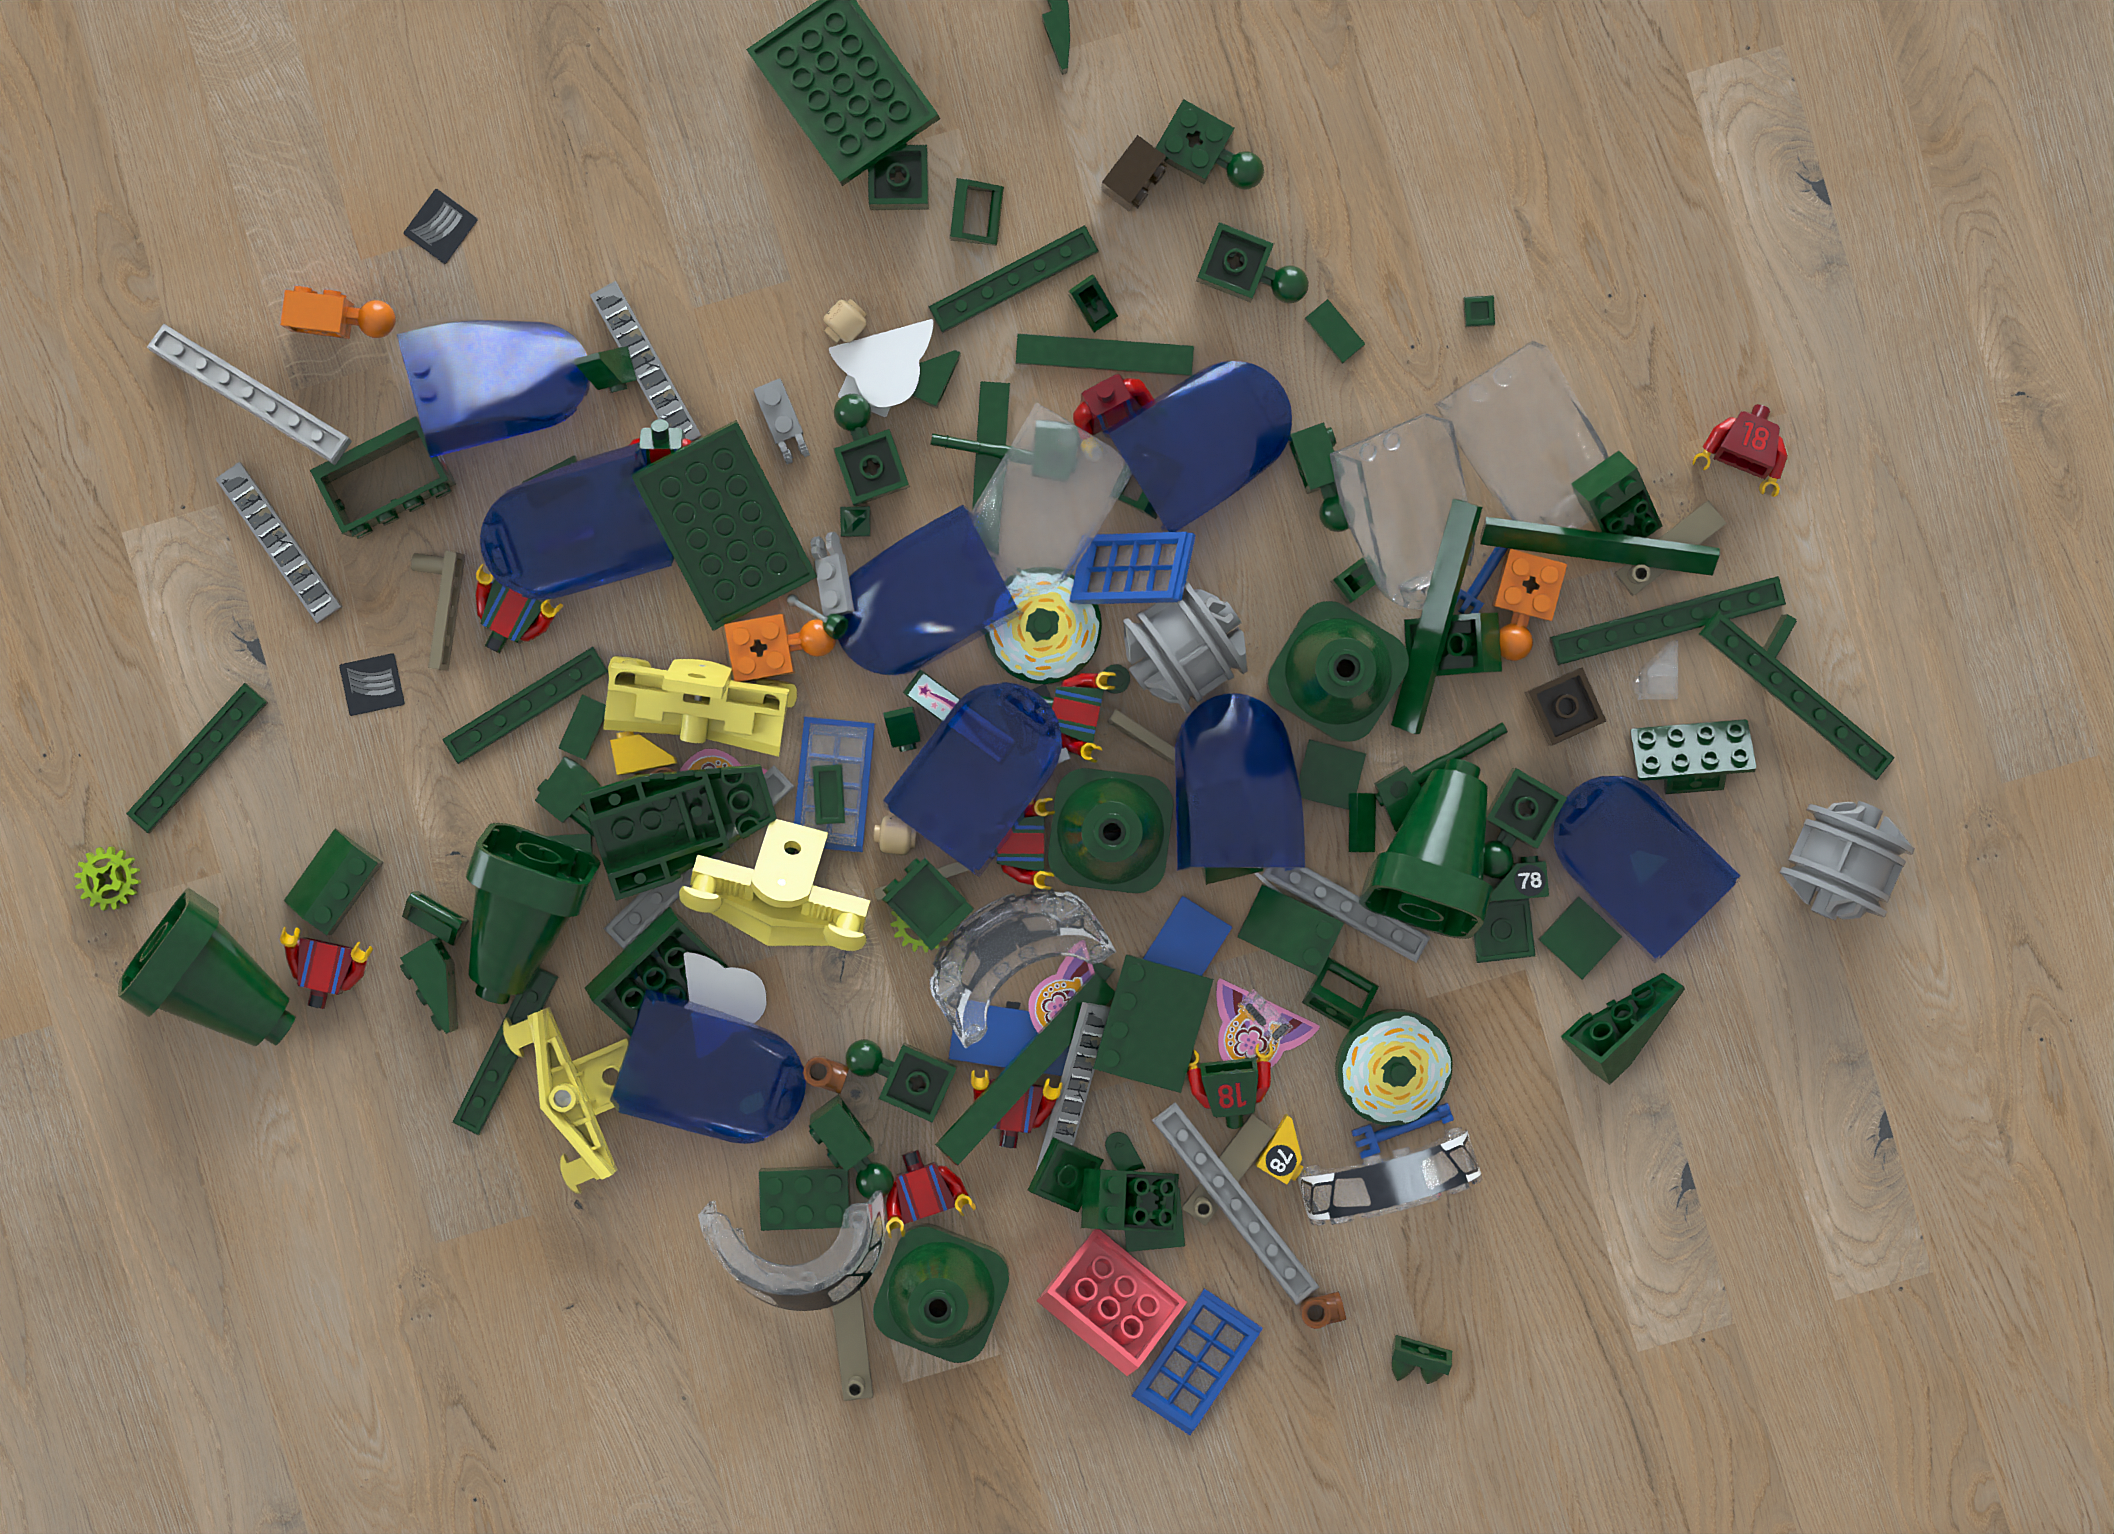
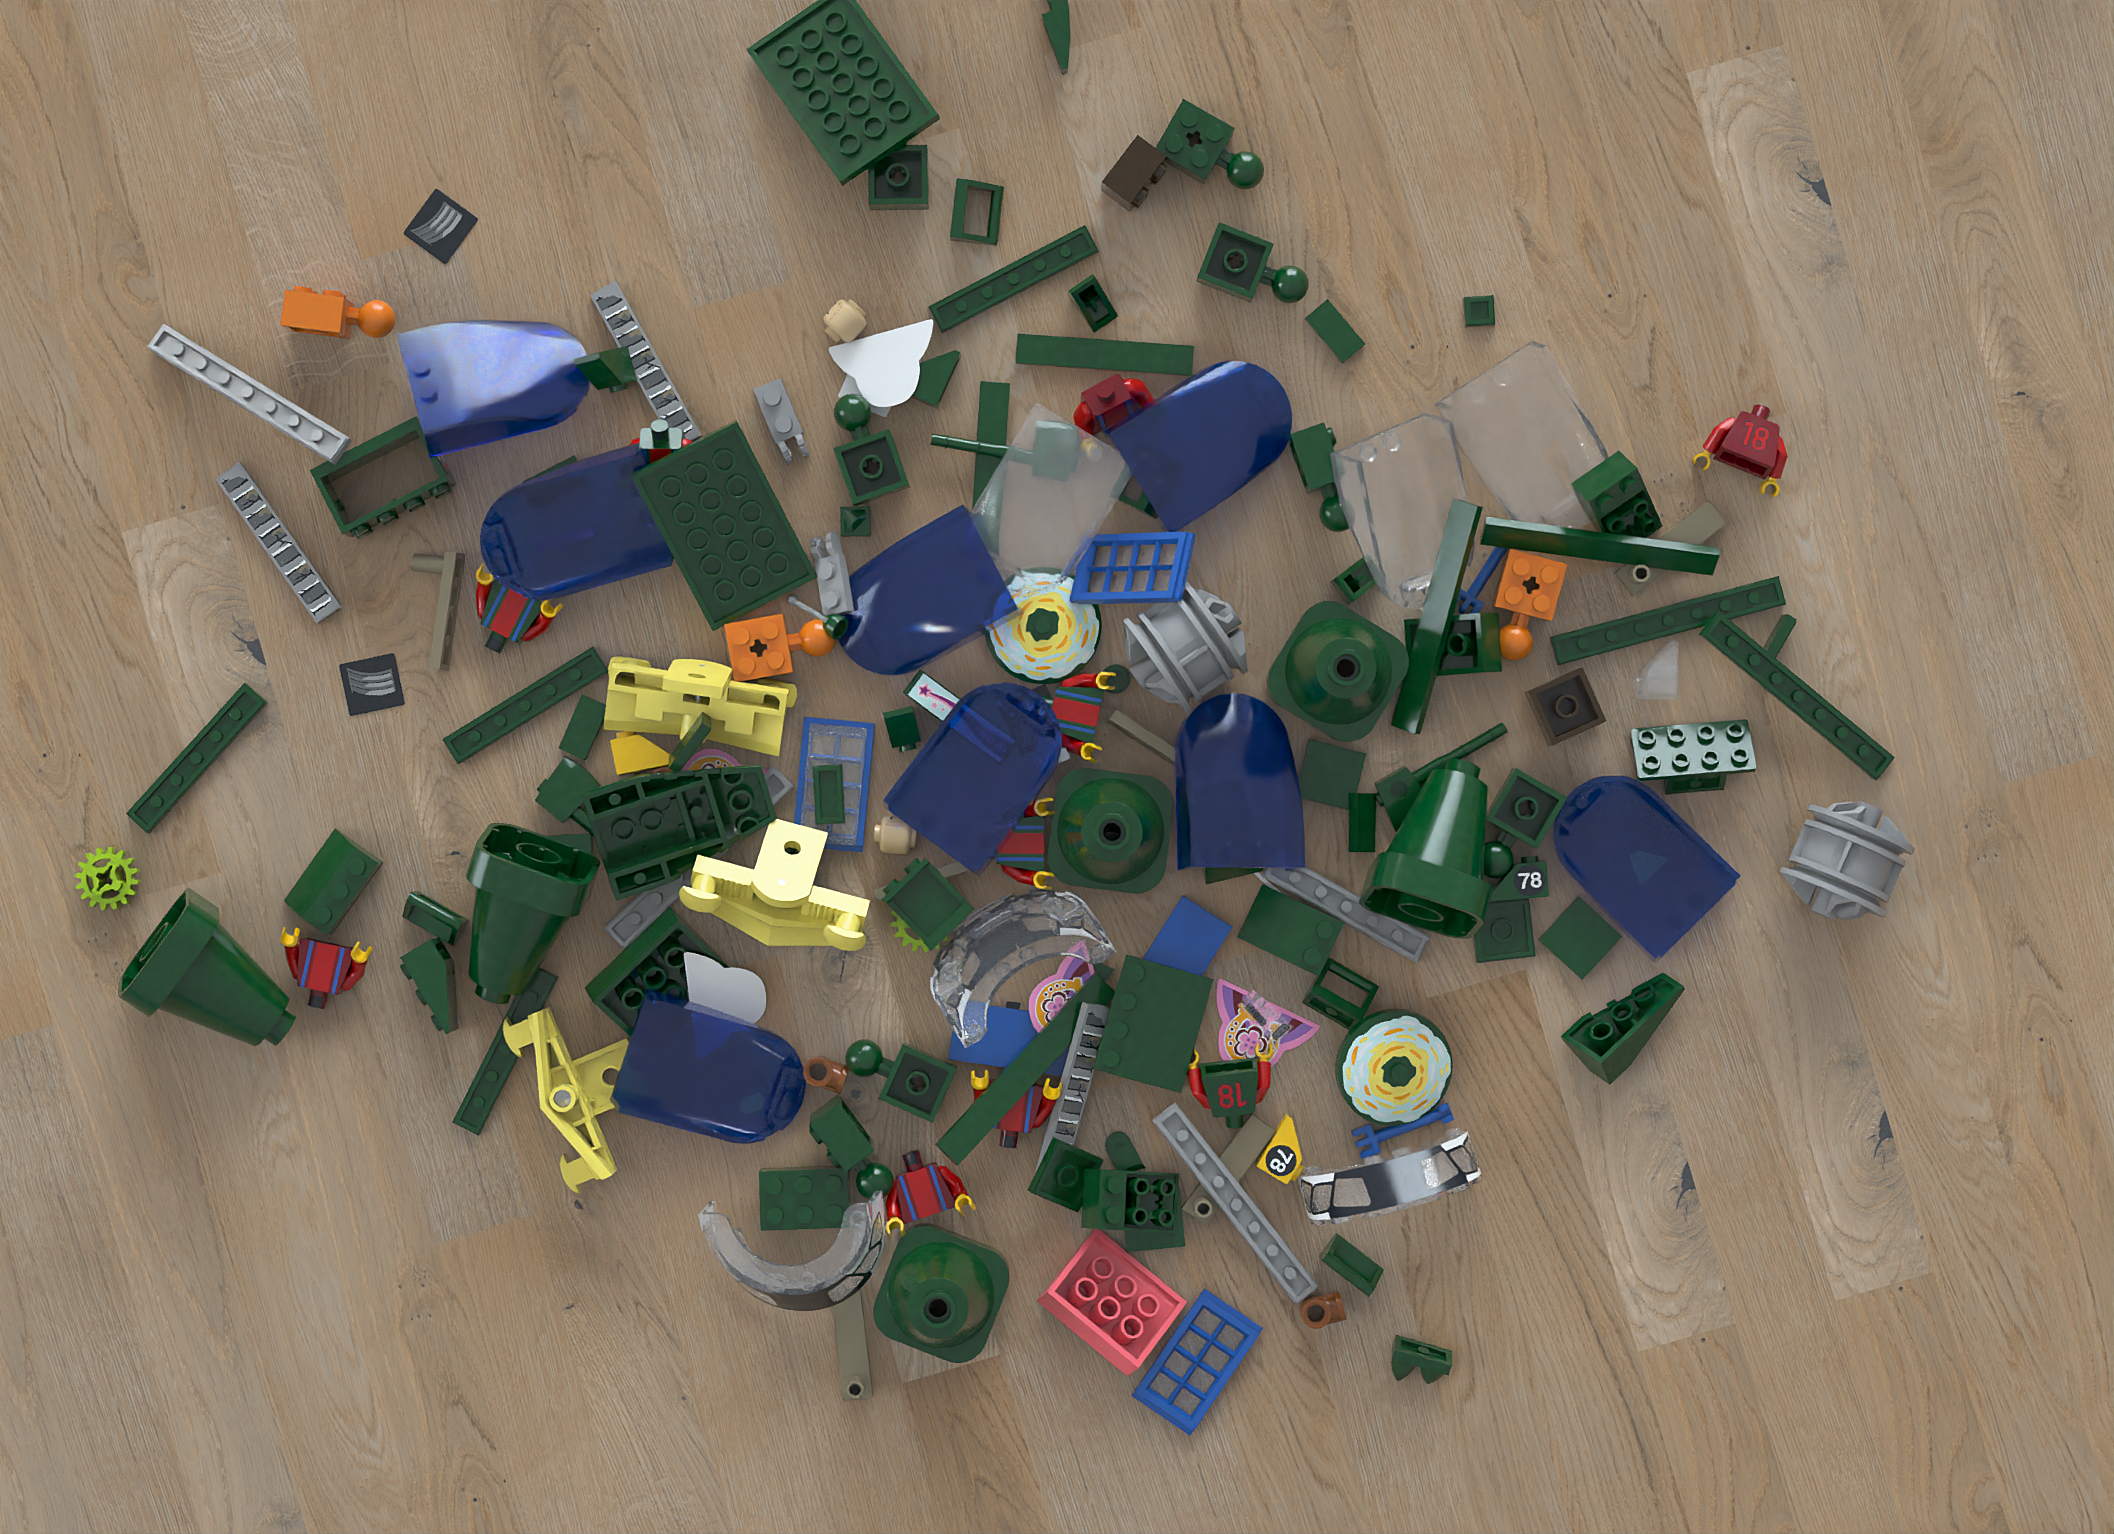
none -> dark green tile [669,712,711,772]
none -> dark green tile [1319,1233,1384,1297]

